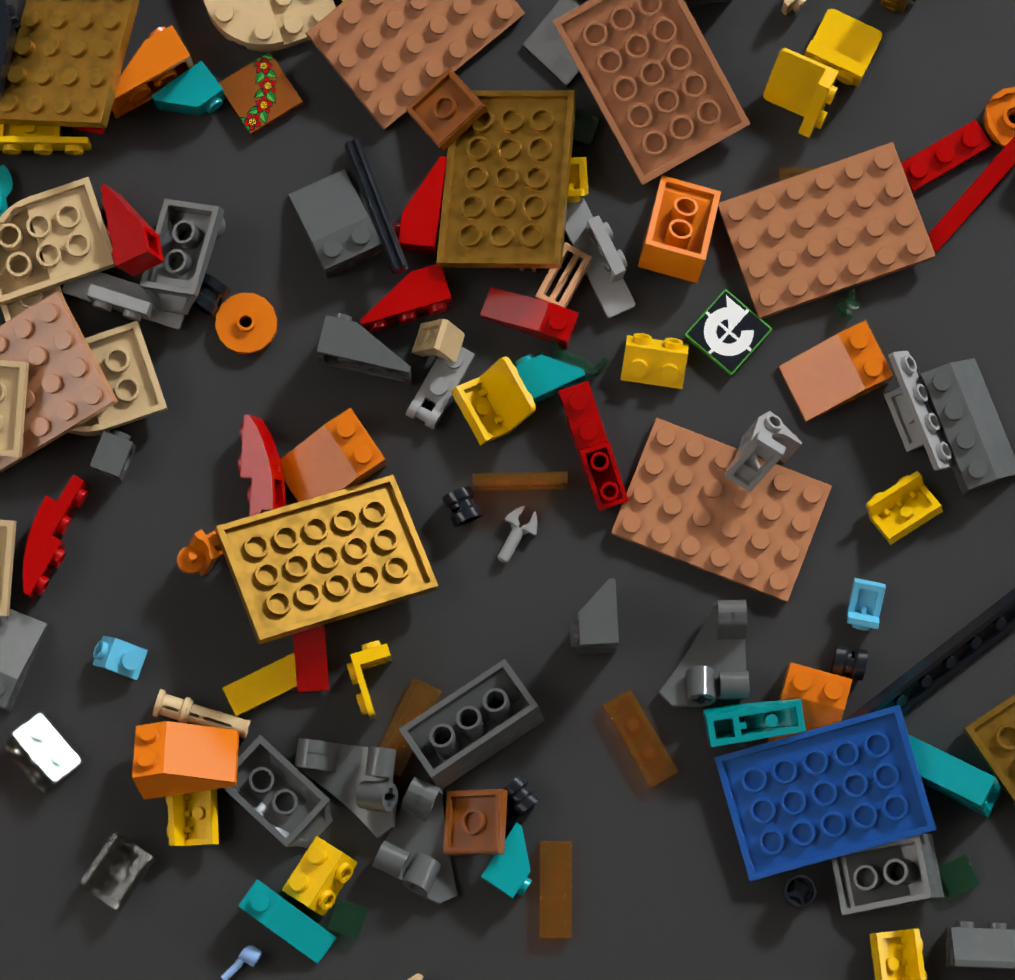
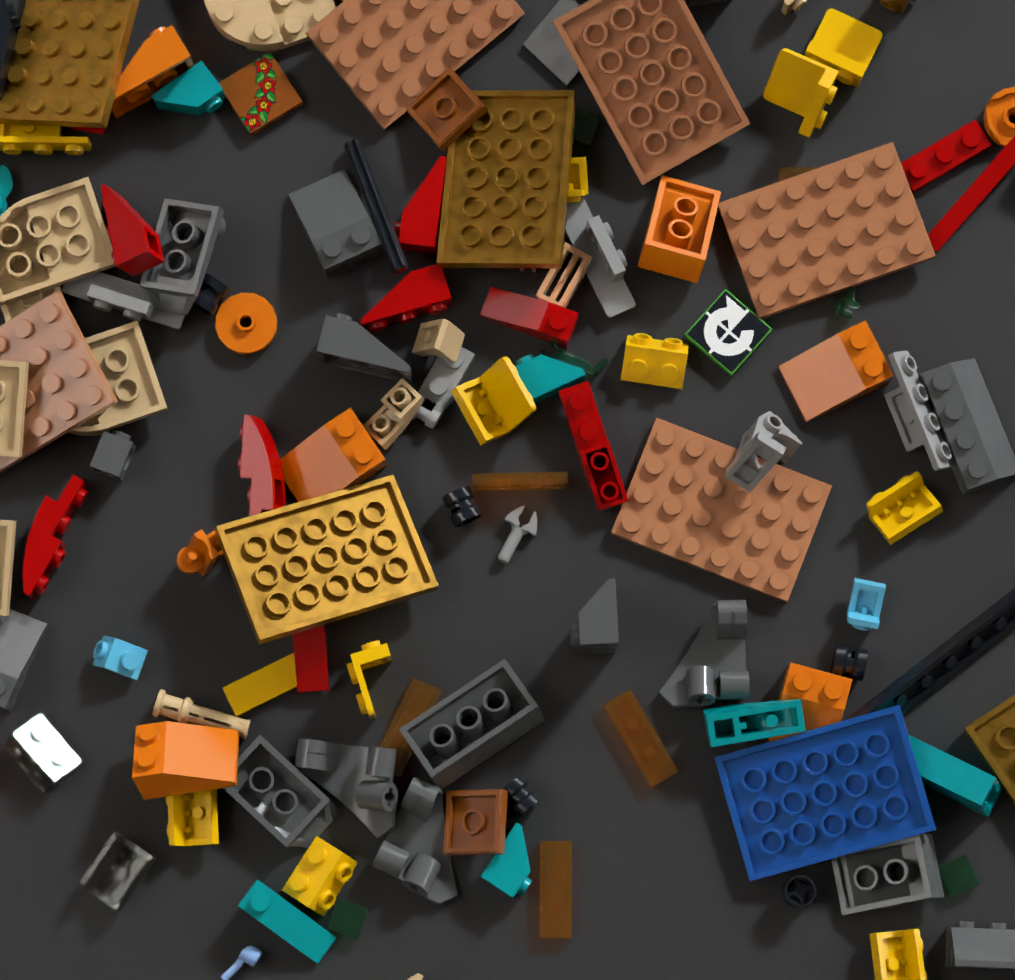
none -> tan slope [363,378,424,450]

